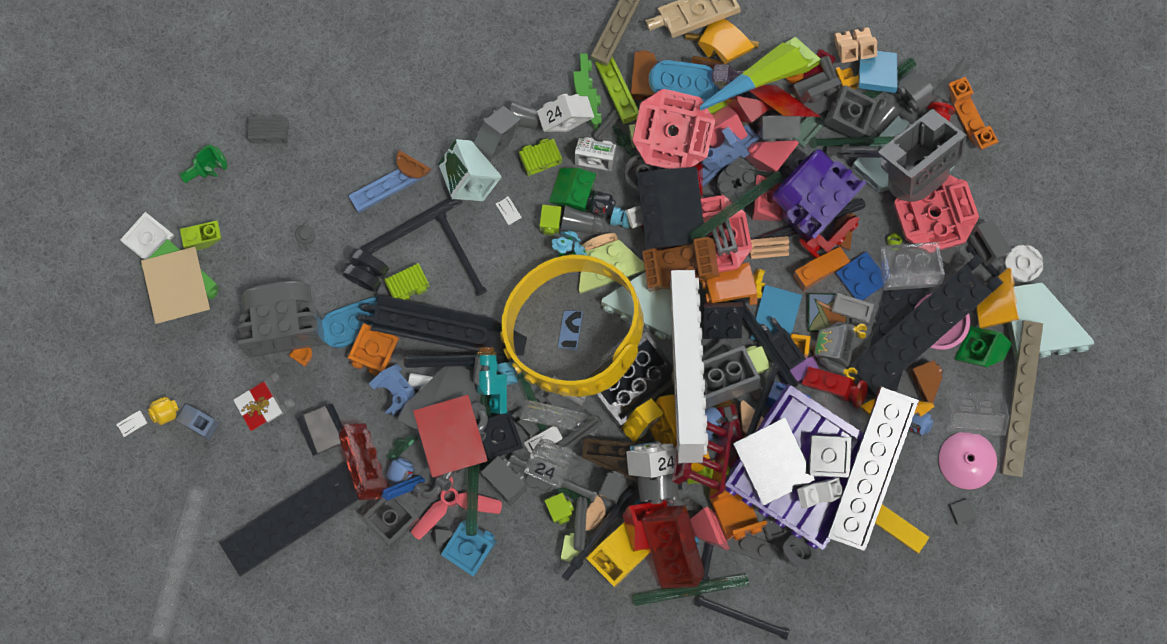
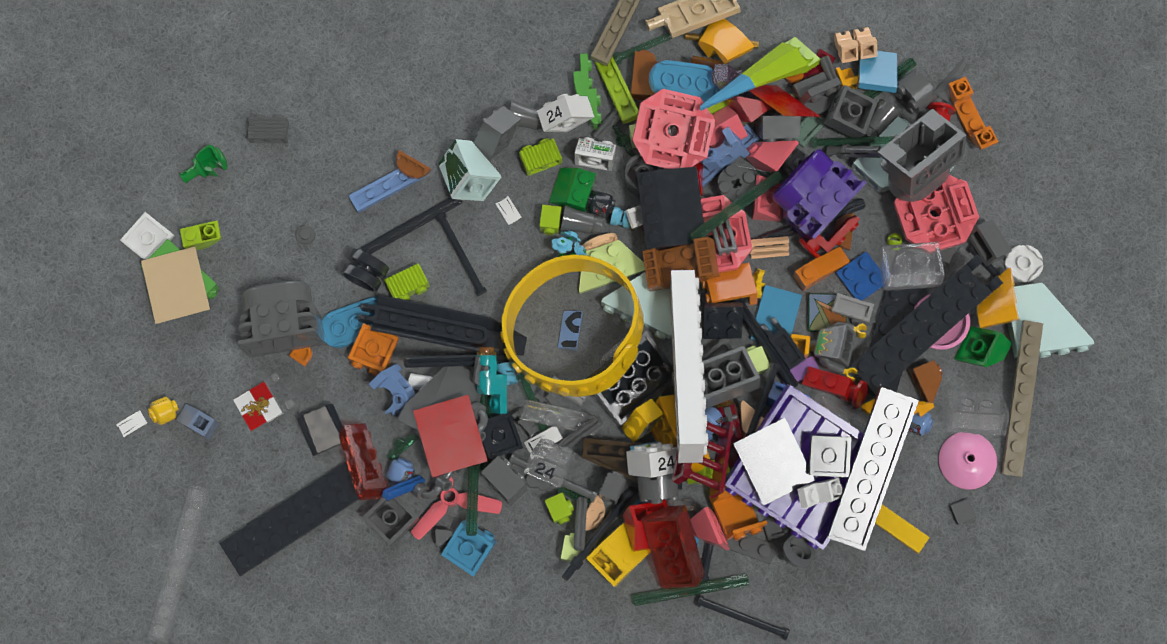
none -> clear green bar [613,32,688,65]

